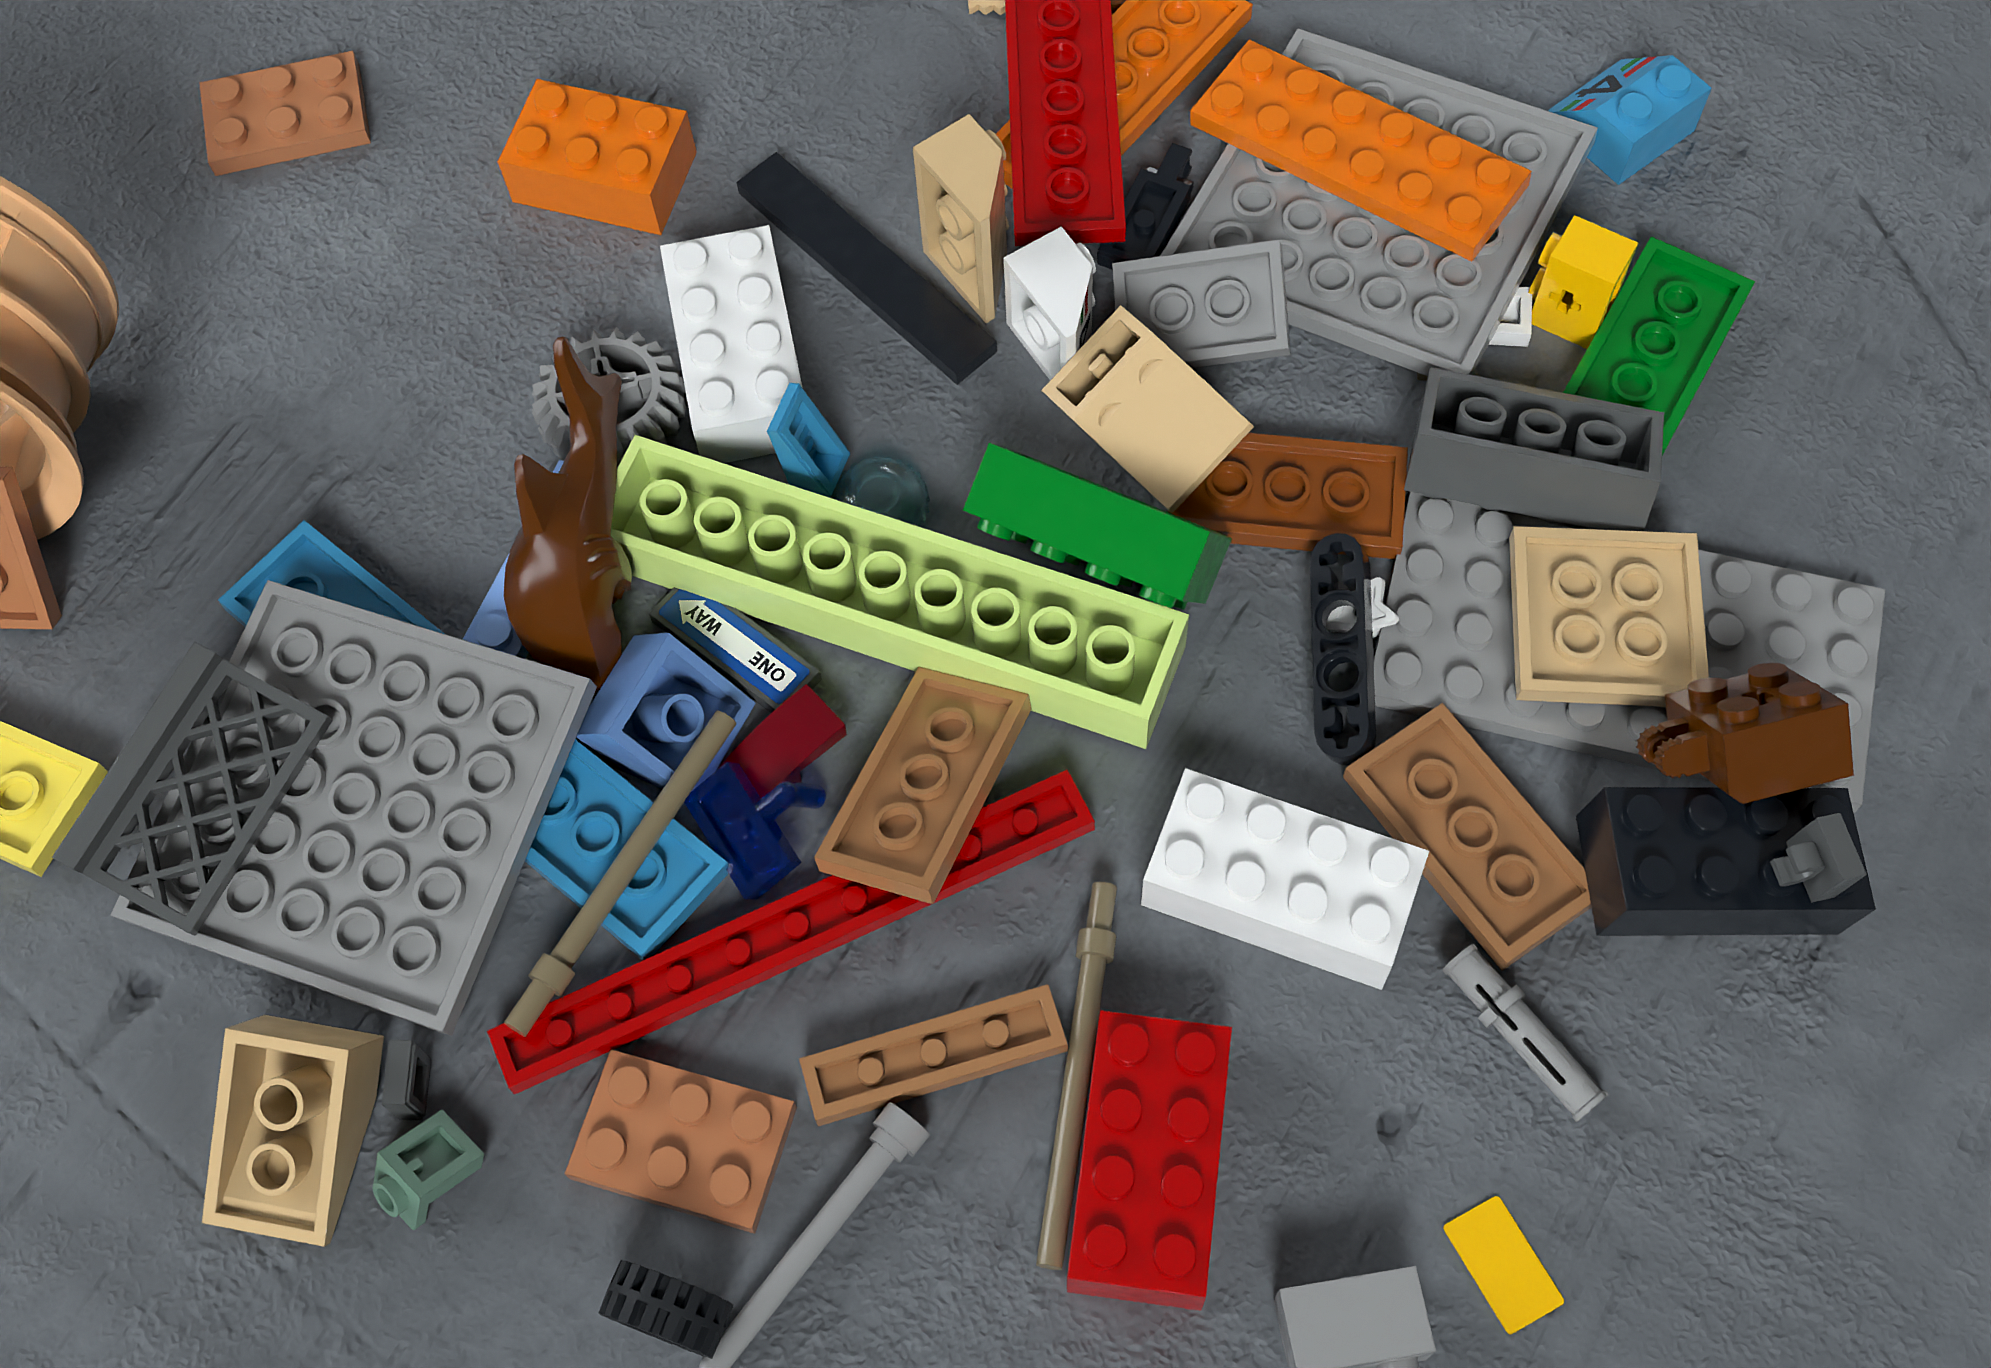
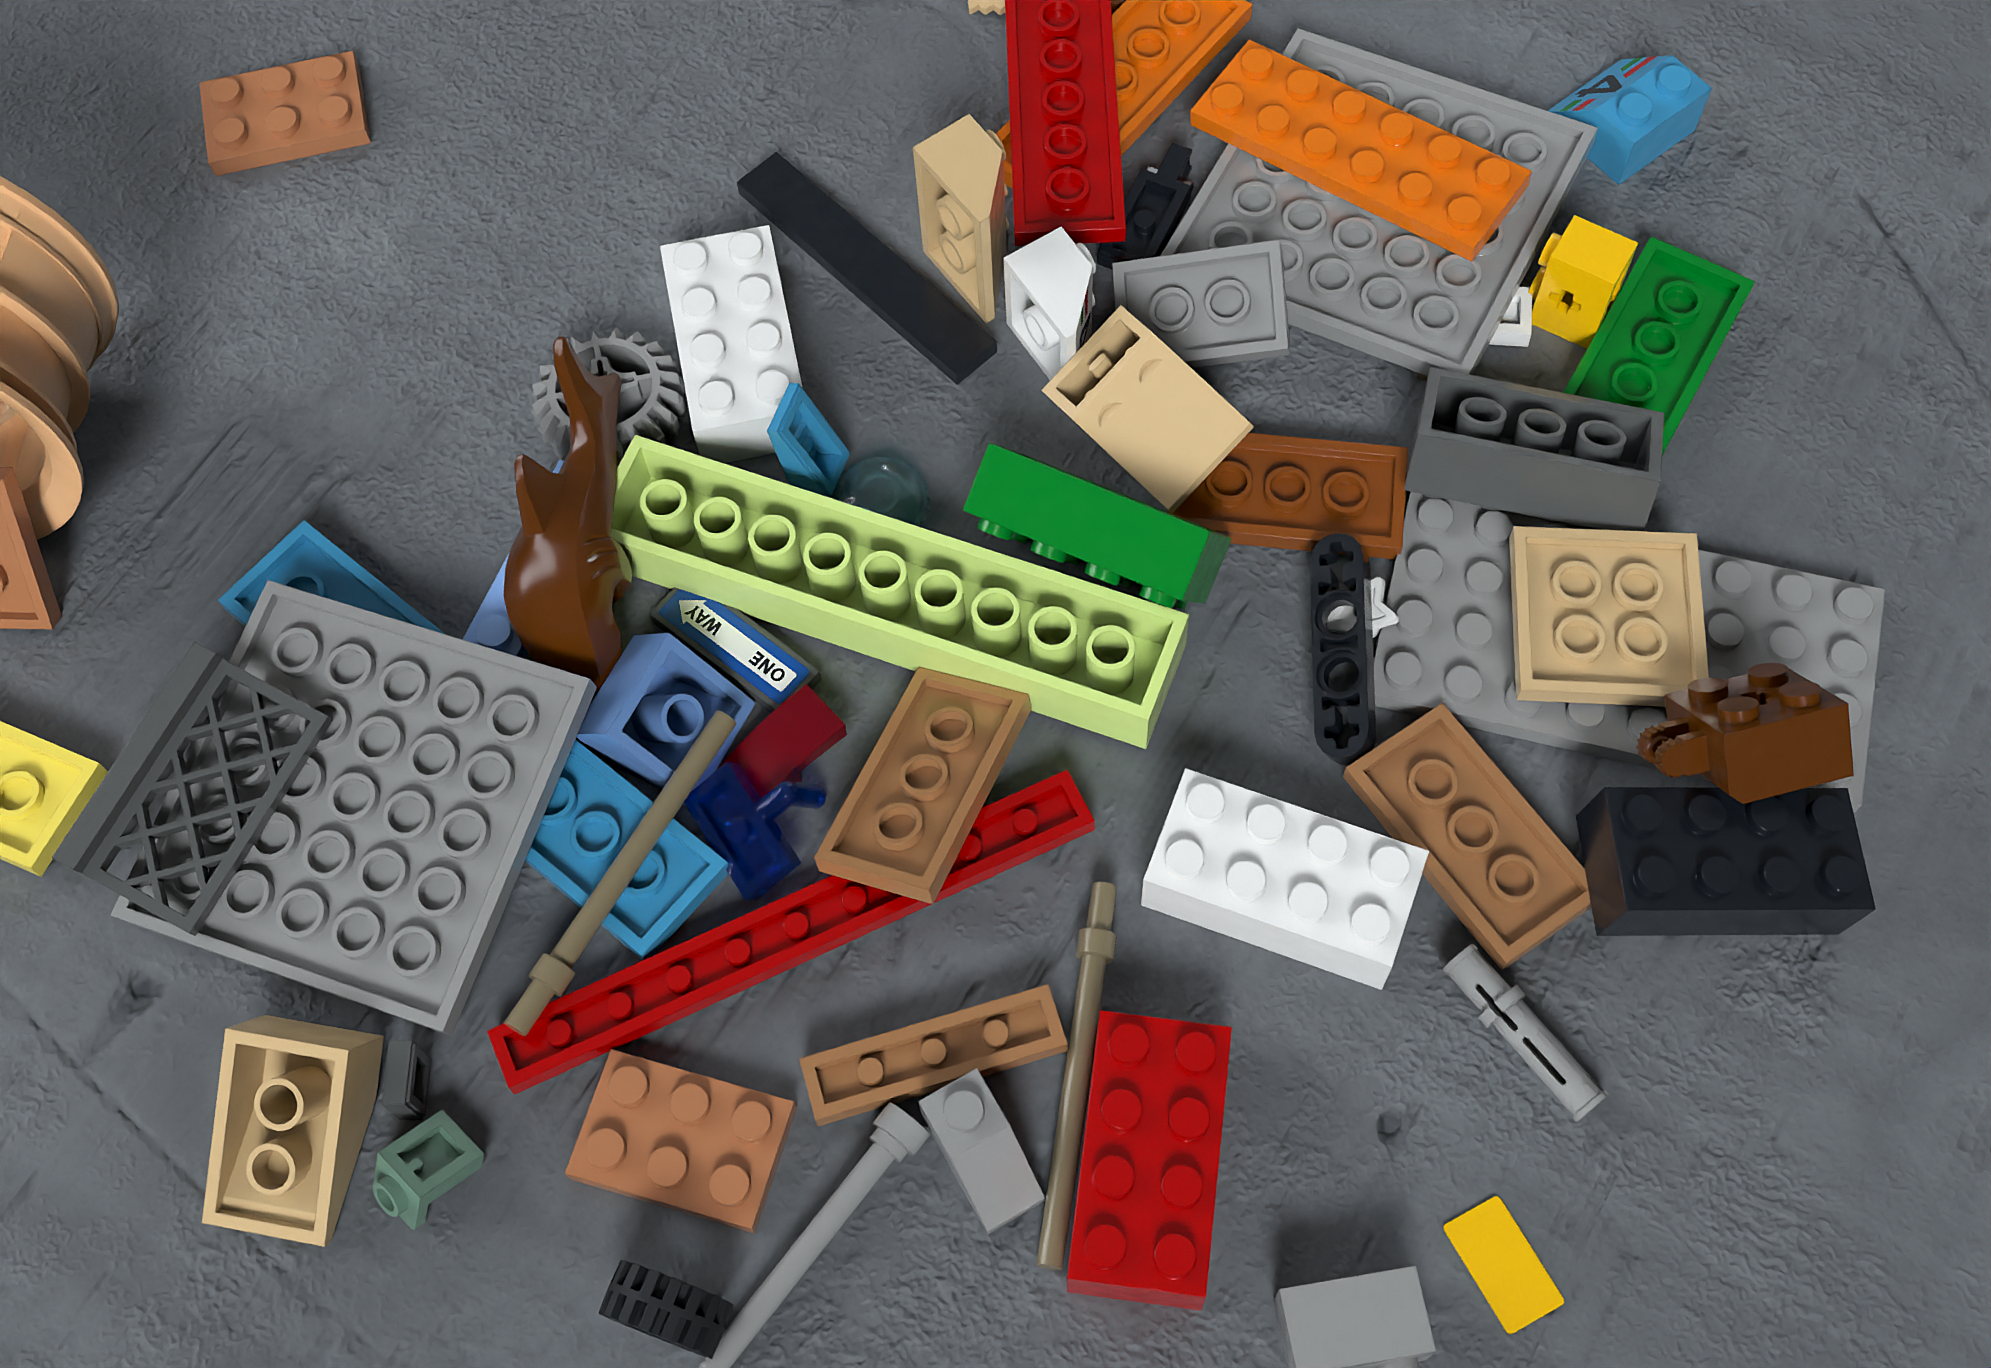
orange brick [497,79,697,235] -> none
dark grey tile [1770,813,1867,903] -> none
none -> light grey slope [918,1068,1045,1234]

